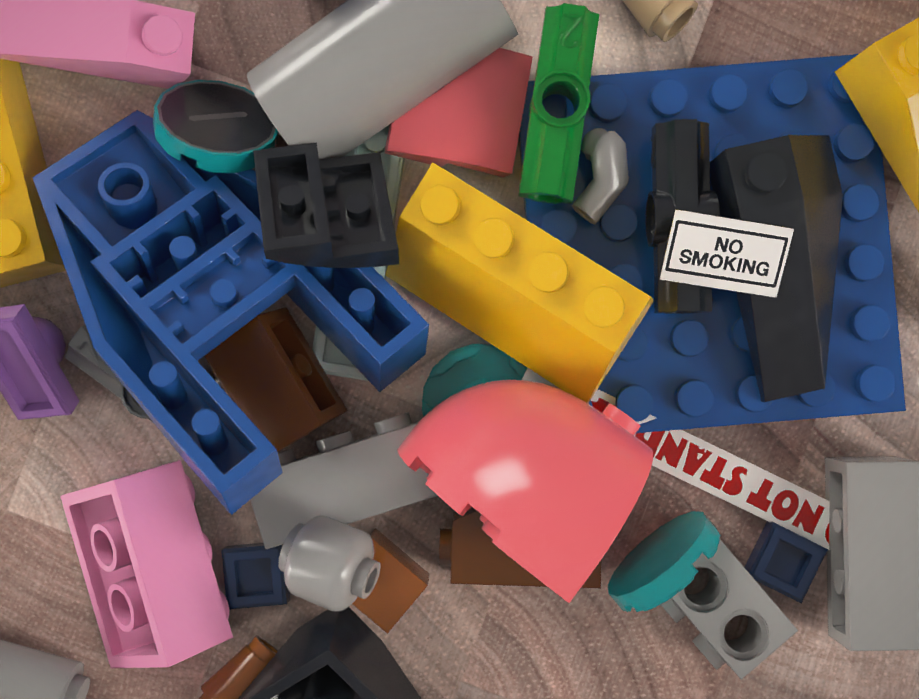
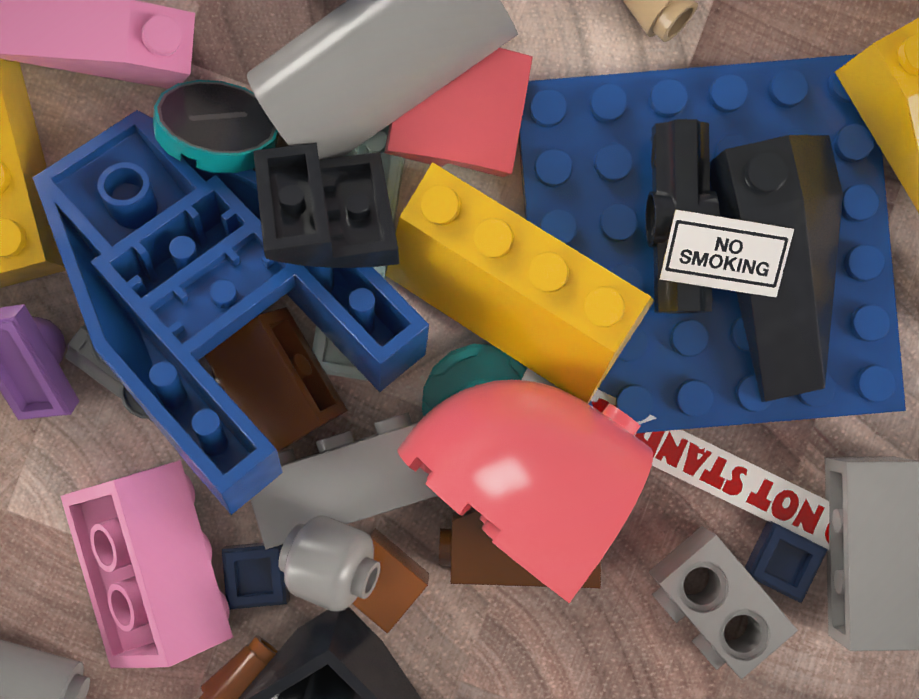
green piece [518,3,599,204] -> none
light grey arm [572,128,629,225] -> none
teal tile [608,511,721,612] -> none

